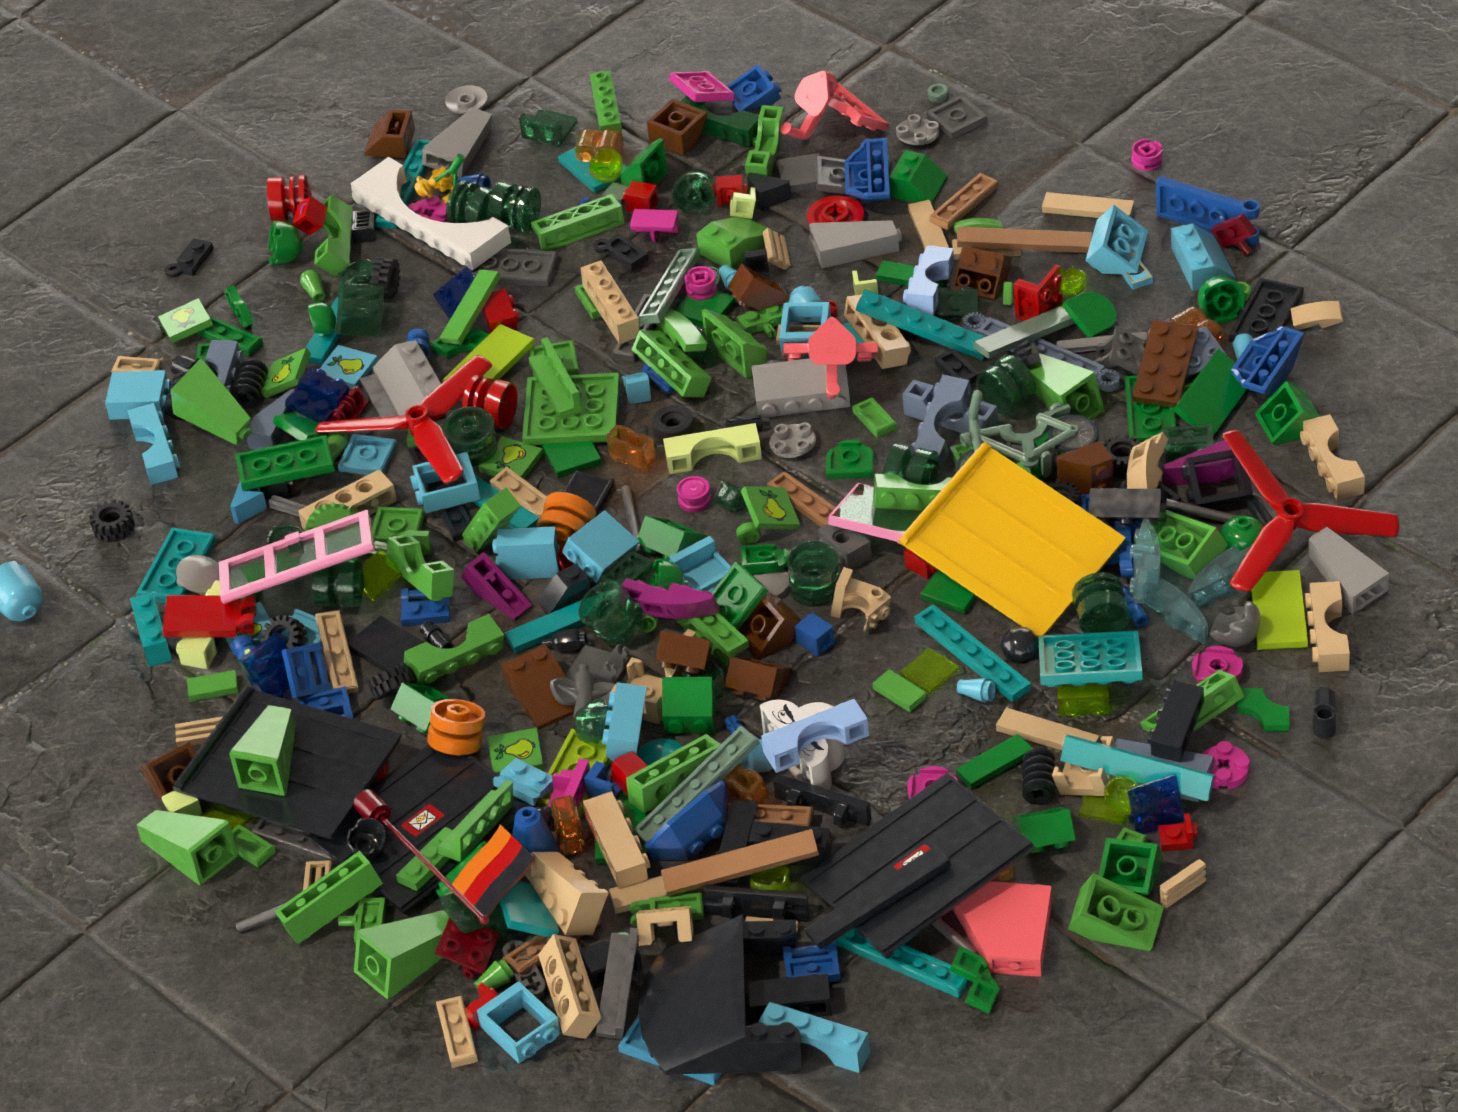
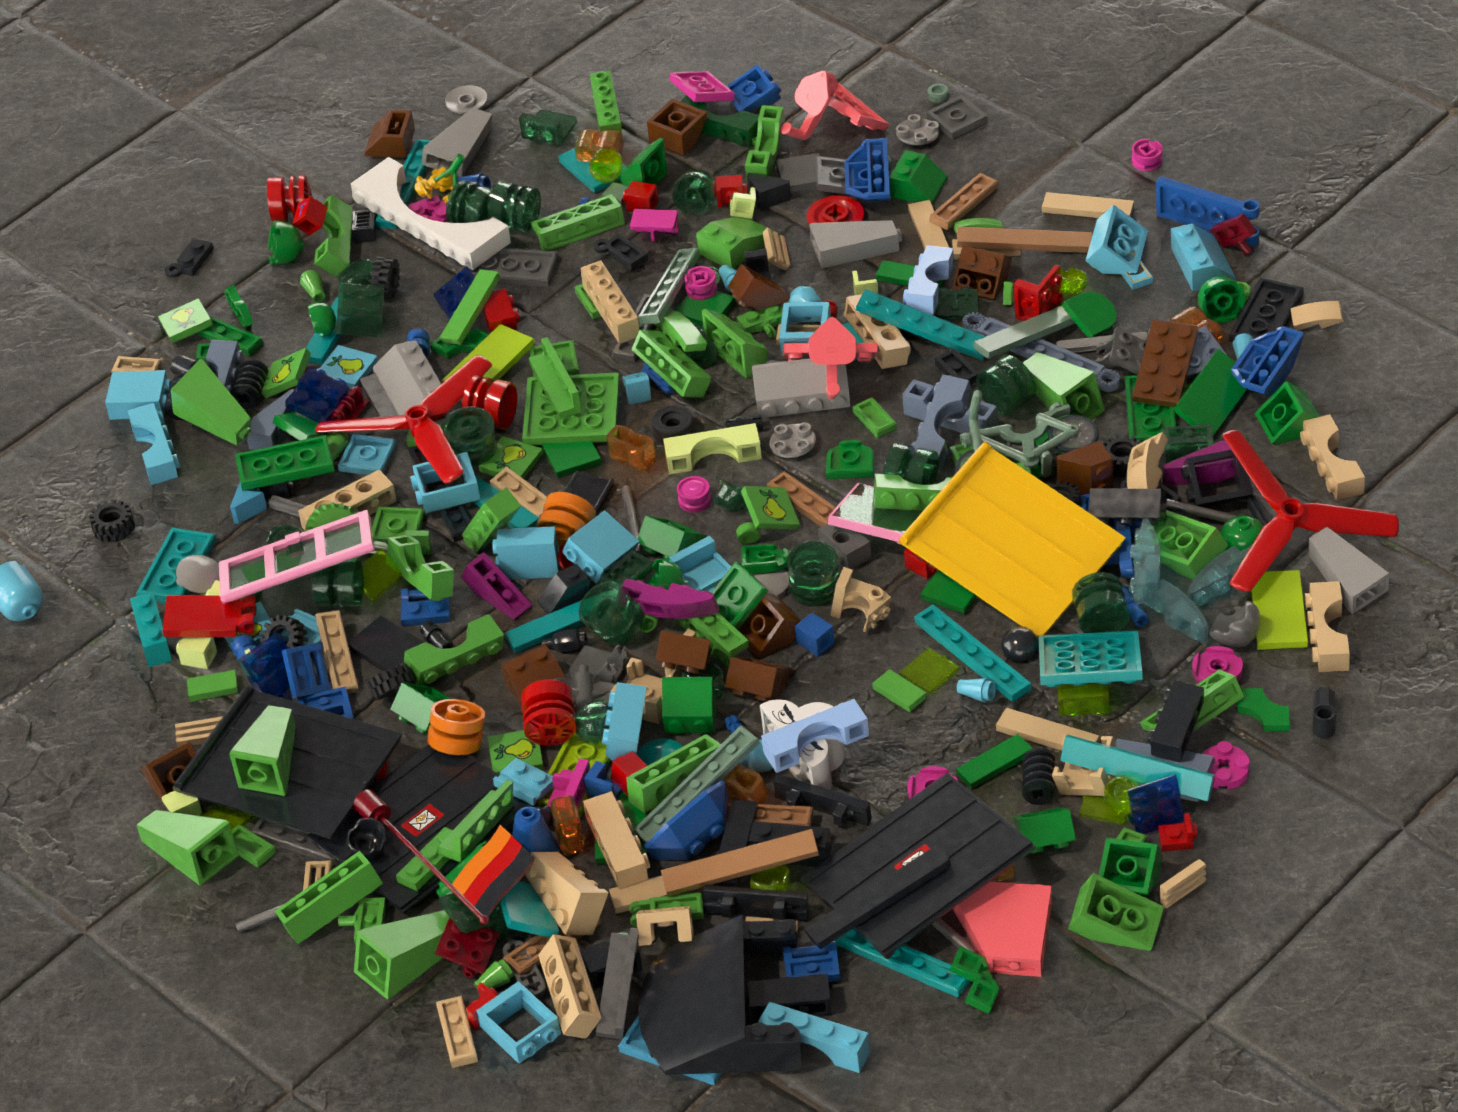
black plate [1013,340,1041,370] -> none
none -> red wheel [521,679,576,746]

